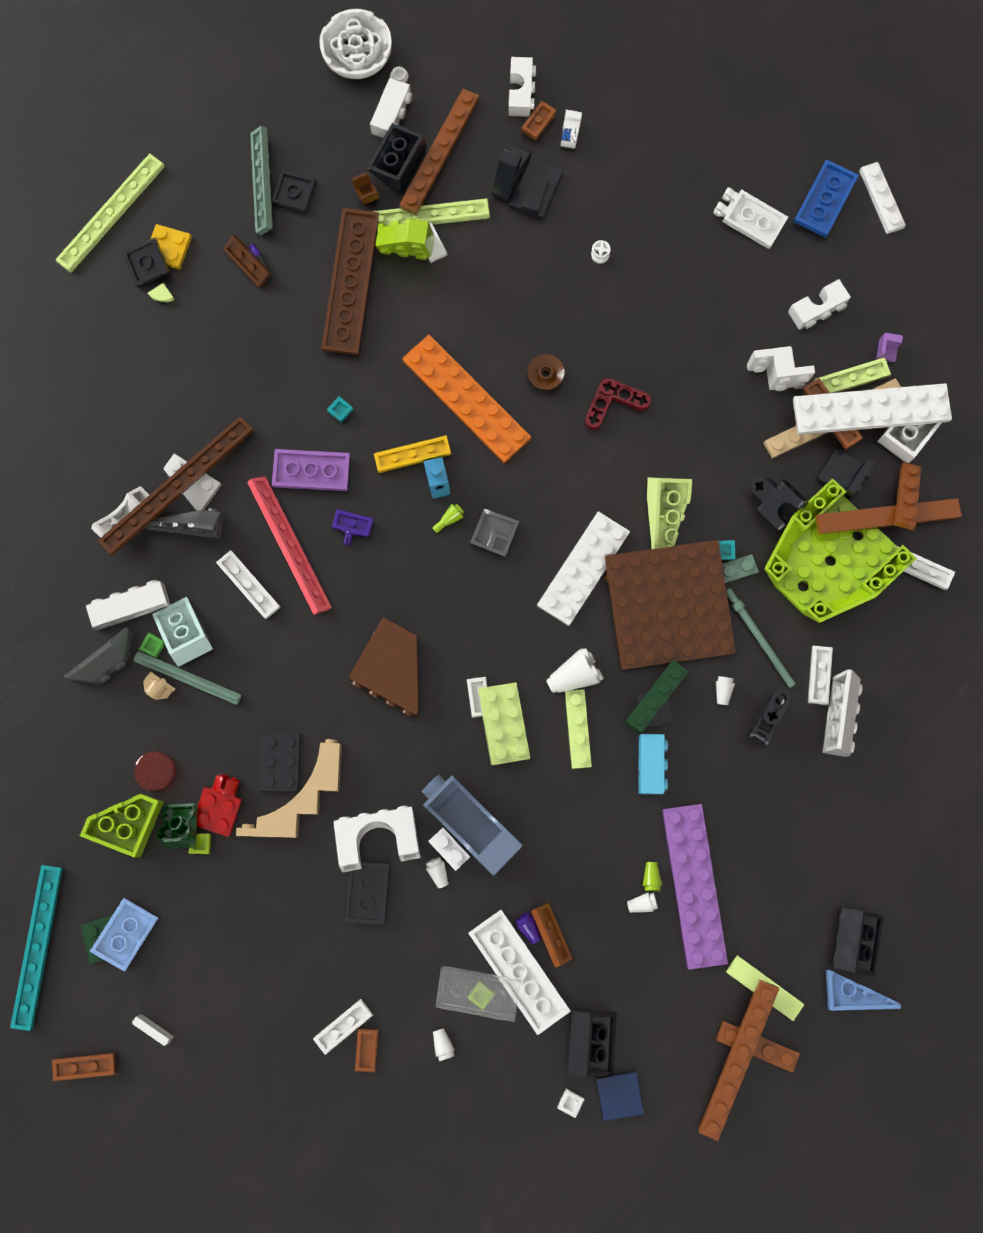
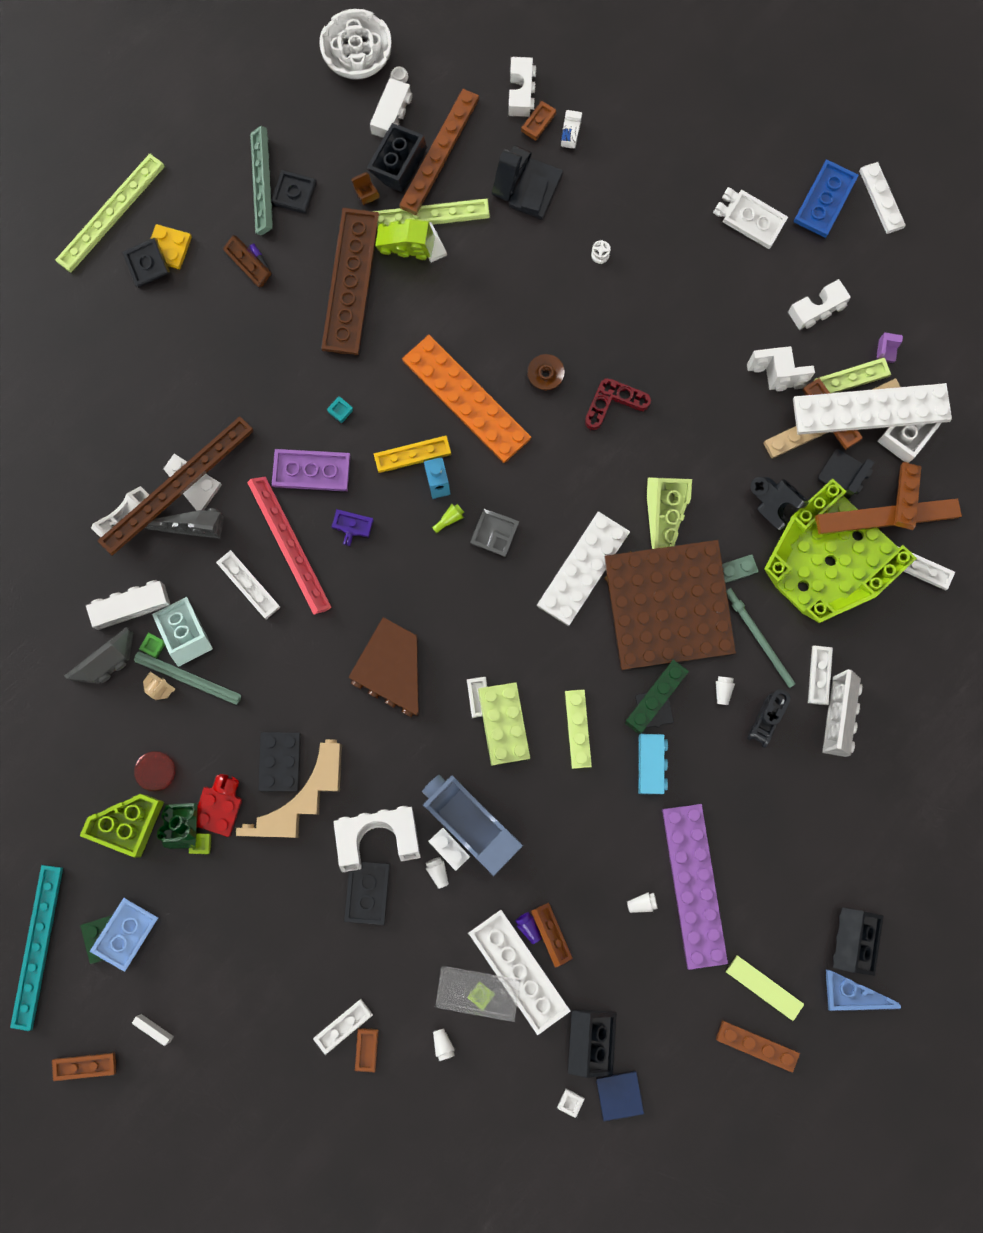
yellowish green tile [148,283,174,302] -> none
white cone [547,648,604,693] -> none
lime cone [643,862,662,892] -> none
dark orange plate [698,979,779,1141] -> none
teal plate [719,540,735,560] -> none

